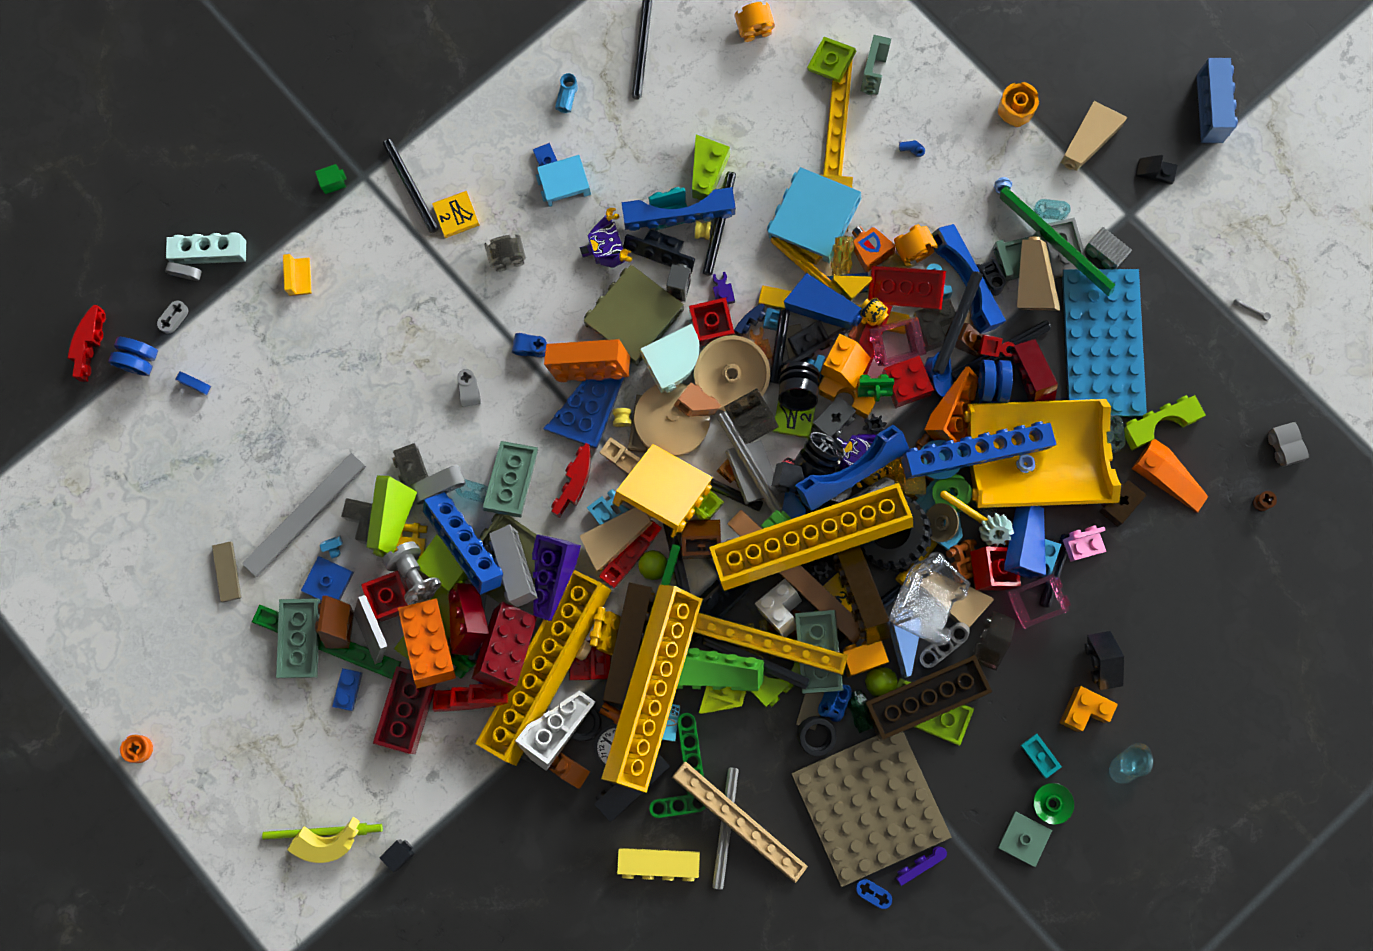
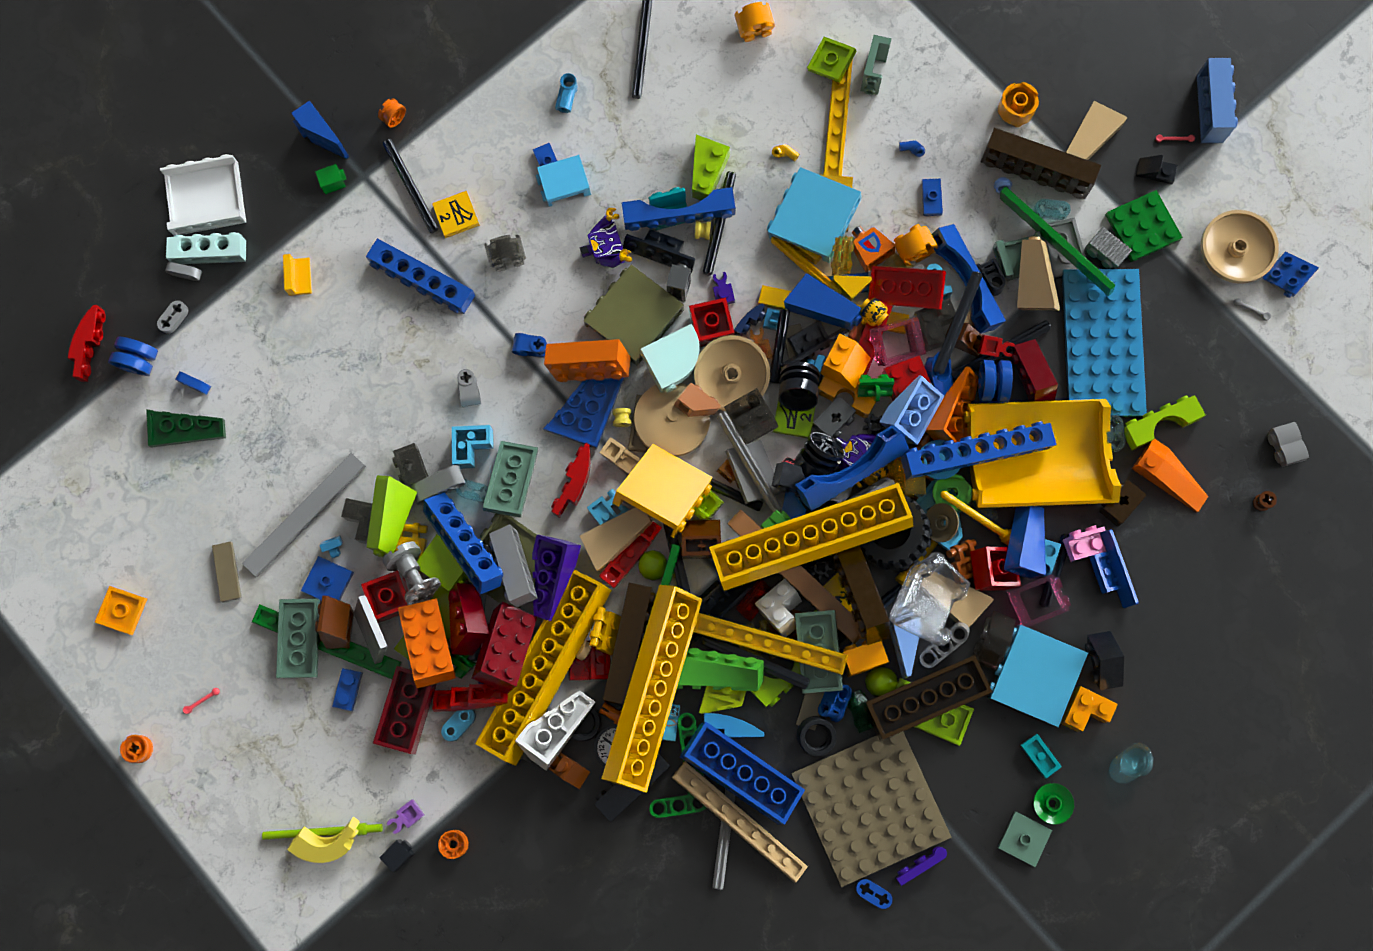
light yellow brick [617,848,700,881] -> none
light aqua gear [979,513,1014,547] -> none
light blue plate [1016,454,1035,473] -> none
none -> light orange plate [95,586,147,635]
none -> dark green wing [146,409,226,447]
none -> white panel [160,154,246,235]
none -> coral hinge [183,688,220,714]
none -> blue slope [292,101,349,159]
none -> blue brick [366,238,475,314]
none -> orange wheel [378,98,406,128]
none -> medium lavender plate [387,799,425,834]
none -> orange wheel [438,830,469,859]
none -> medium azure plate [441,709,476,742]
none -> medium azure brick [452,425,494,469]
none -> blue brick [680,722,805,825]
none -> dark azure slope [704,713,764,737]
none -> clear red plate [736,579,772,622]
none -> yellow arm [772,144,800,162]
none -> light blue slope [879,375,944,445]
none -> blue plate [921,178,943,216]
none -> dark brown brick [981,127,1101,199]
none -> medium azure panel [988,625,1088,727]
none -> blue bracket [1089,529,1139,608]
none -> green plate [1105,190,1183,262]
none -> coral hinge [1155,134,1195,143]
none -> tan dish [1200,210,1279,284]
none -> blue hinge [1262,251,1319,298]

